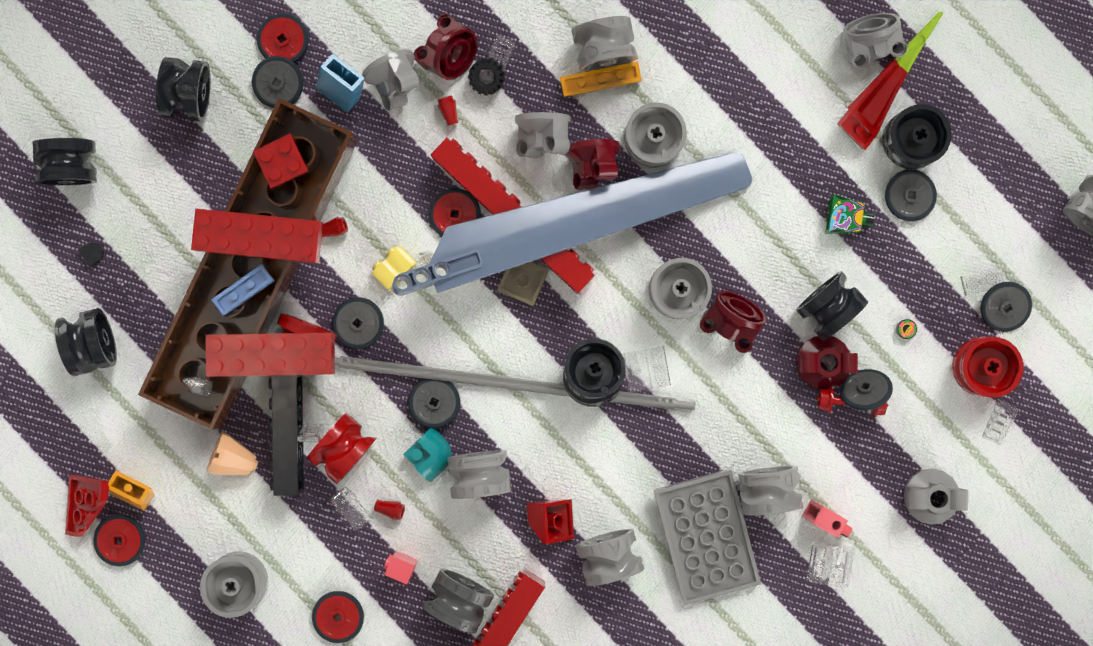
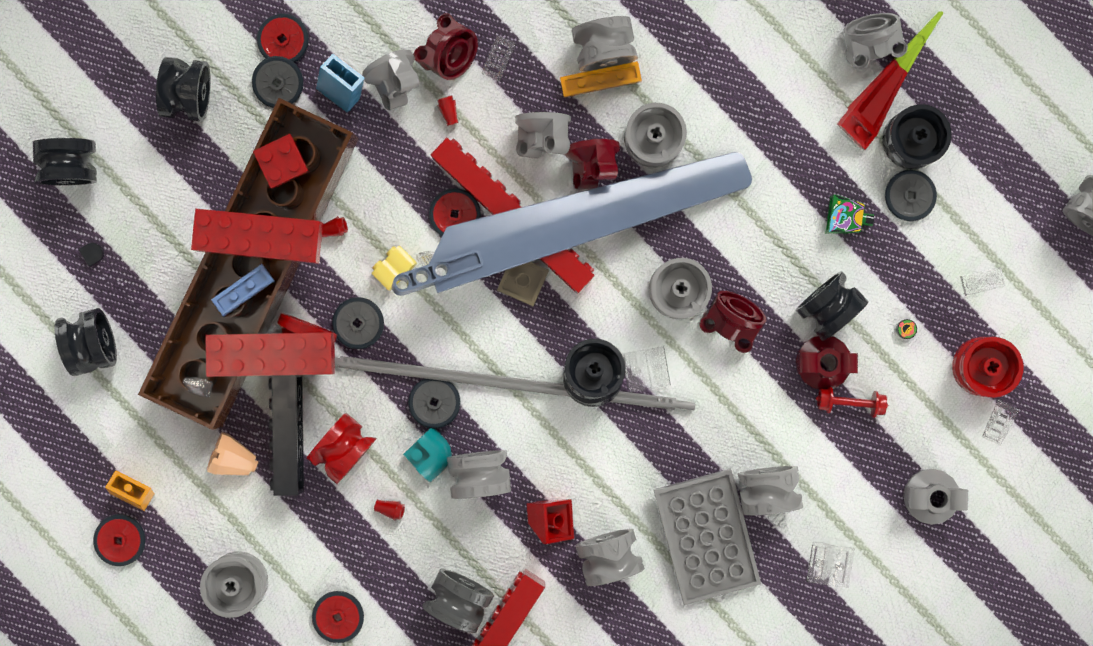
red plate [65,475,109,537] -> none
clear slope [297,423,324,442] -> none
clear brick [330,487,372,531] -> none
coral brick [383,551,418,584] -> none
black tyre [468,58,505,96] -> none
coral torso [802,499,852,538] -> none
dark grey wheel [840,369,893,410] -> none
dark grey wheel [980,282,1032,332] -> none

